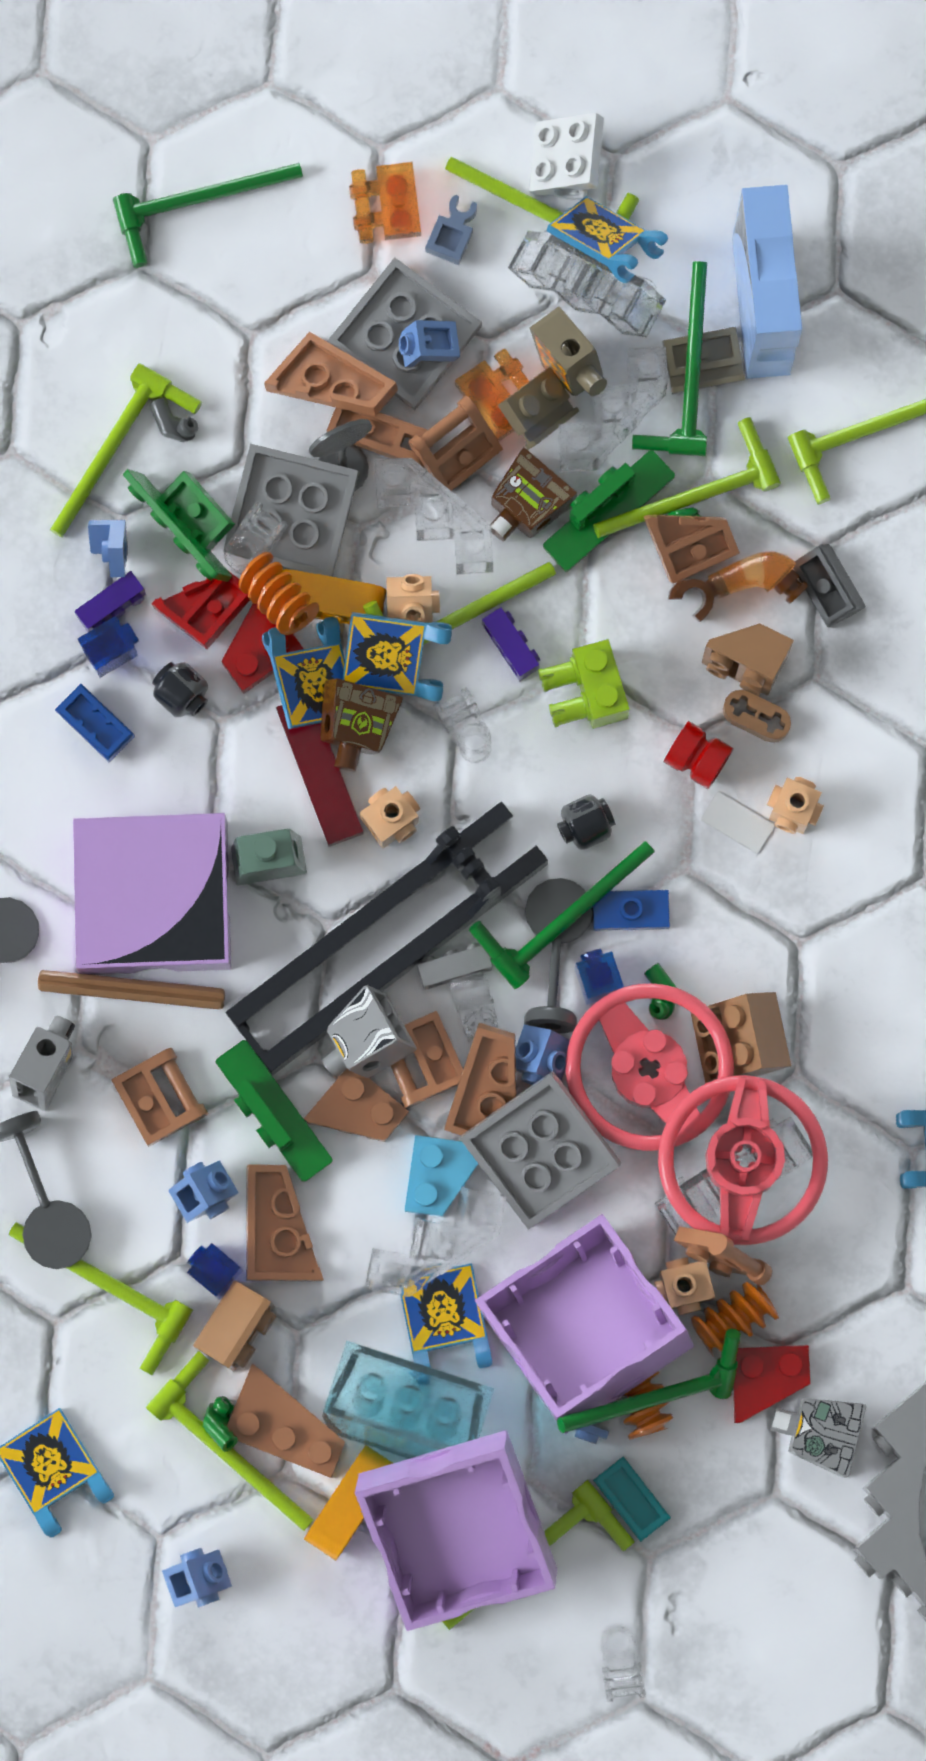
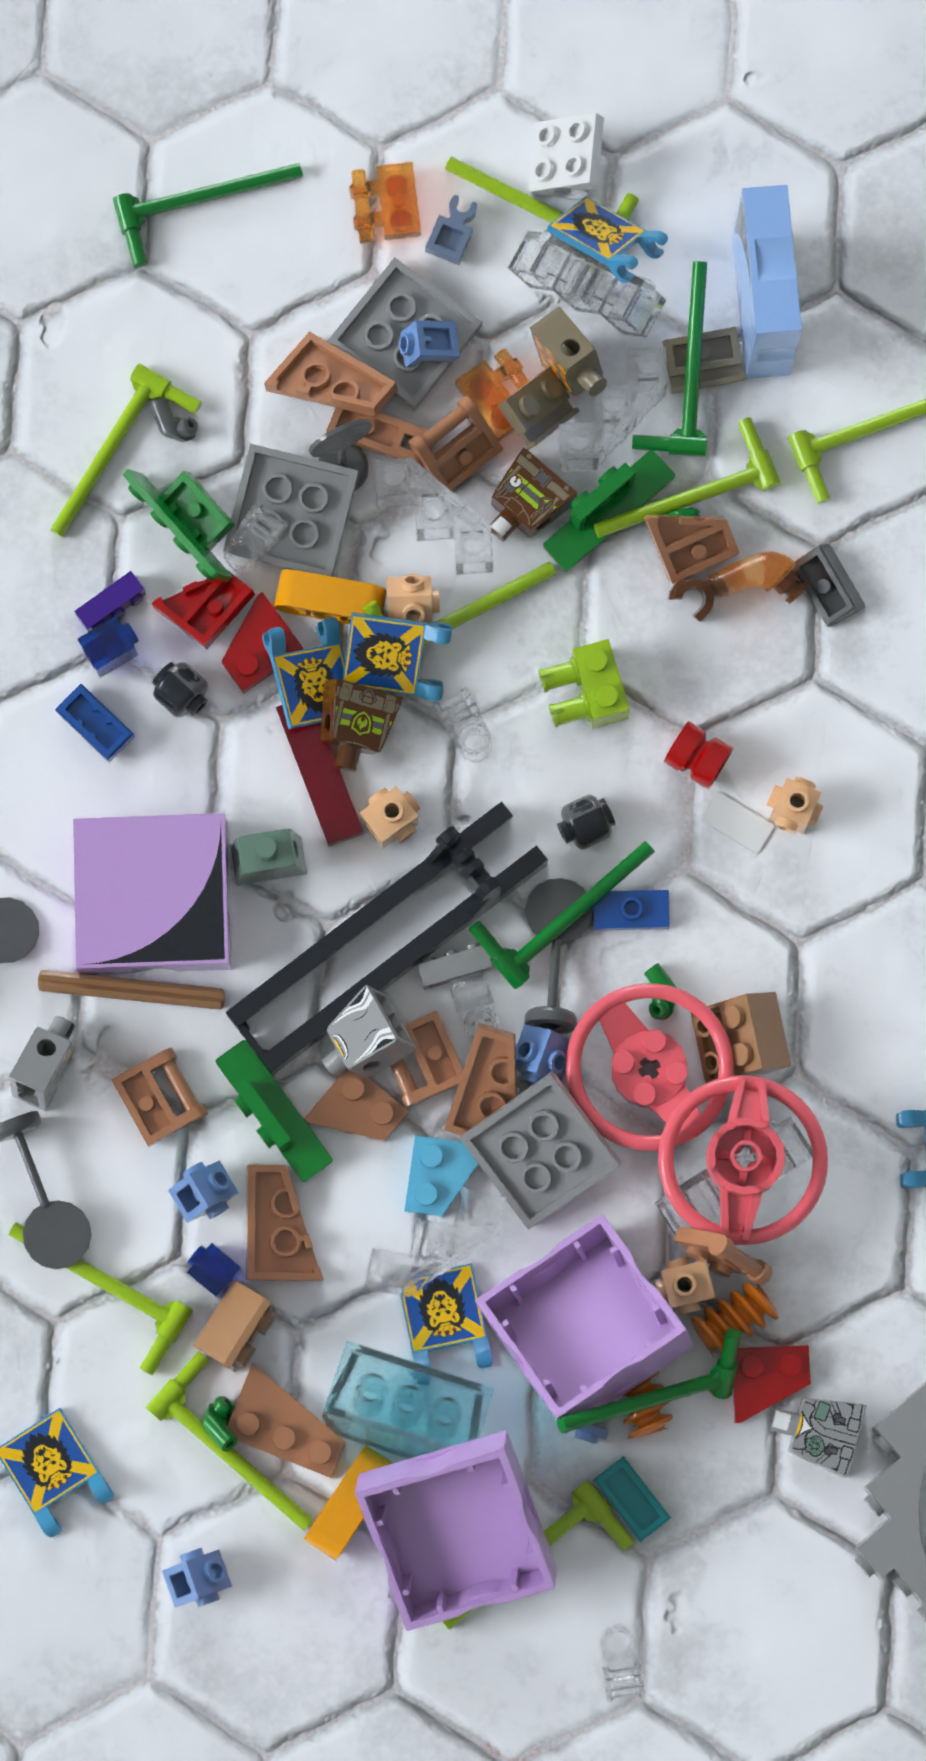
medium blue bracket [88,520,128,577] -> none
orange piece [239,552,319,635] -> none
dark purple piece [482,607,541,682] -> none
clear blue brick [575,949,624,1005] -> none
medium nougat slope [701,623,794,696] -> none
medium nougat beam [723,690,791,743] -> none

